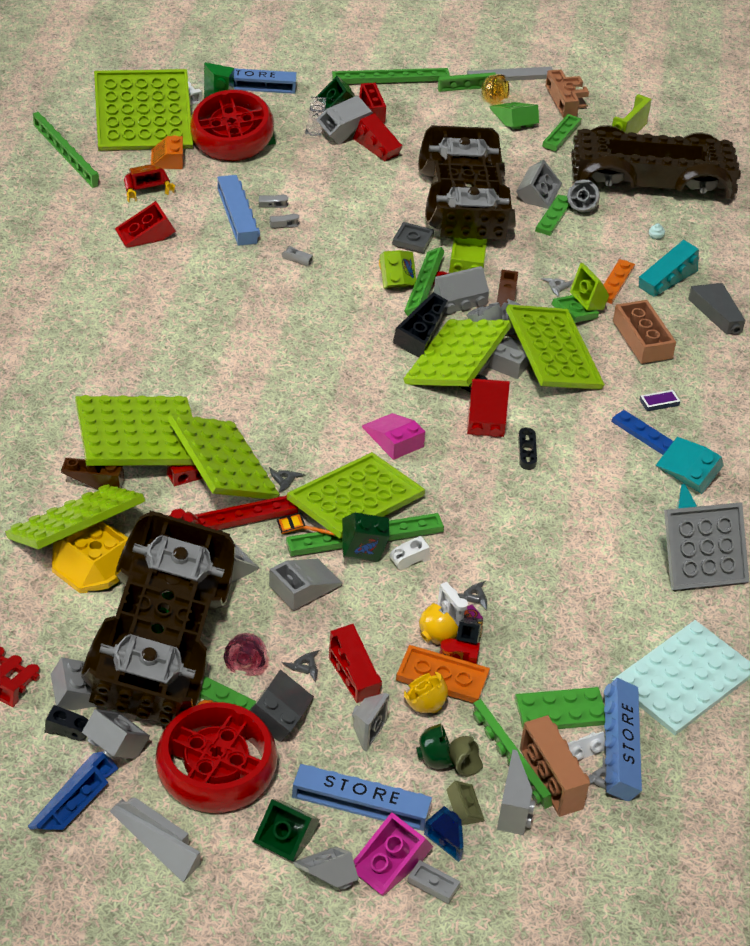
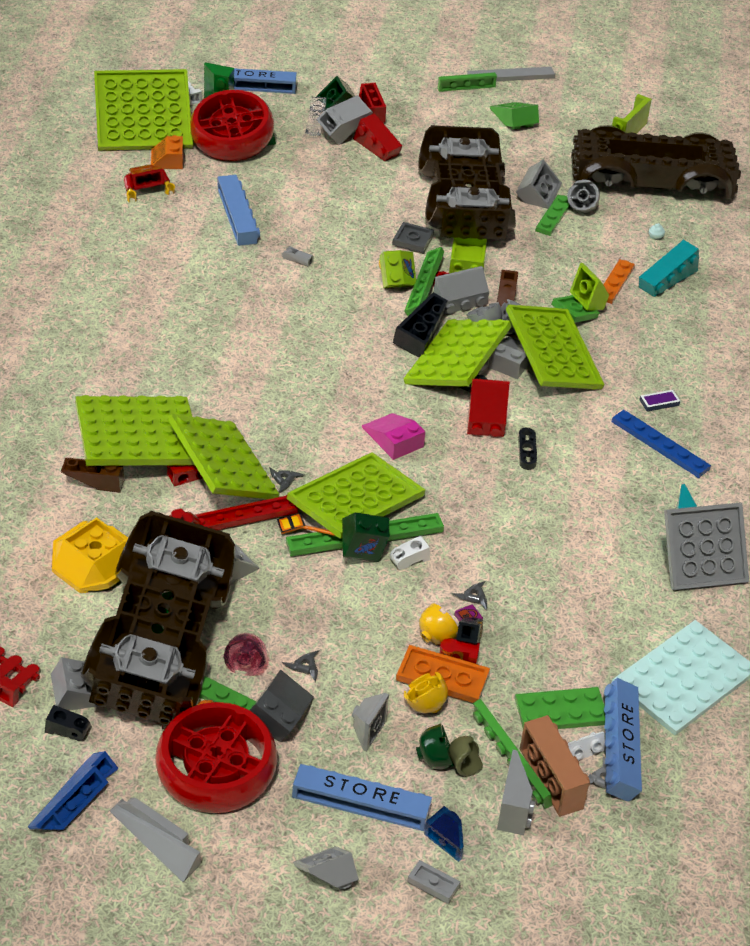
lime plate [5,484,146,549] -> none
bright green plate [33,112,99,188] -> none
light grey brick [82,709,150,760] -> none
red slope [115,201,176,248] -> none
dark green slope [253,799,320,862] -> none
light grey bar [259,194,288,208] -> none
light grey bar [269,214,299,228] -> none
light grey slope [269,559,343,611] -> none
red wedge [329,624,382,703] -> none
bright green plate [332,68,450,84] -> none
dark pink slope [354,812,433,896] -> none
white plate [437,582,468,633] -> none
olive slope [446,781,485,826] -> none
clear yellow cylinder [481,74,510,104] -> none
light grey piece [541,278,573,296] -> none
bright green plate [542,114,582,151] -> none
nougat piece [545,69,589,118] -> none
nougat brick [613,300,676,364] -> none
teal slope [655,436,724,494] -> none
dark grey slope [688,283,746,335] -> none

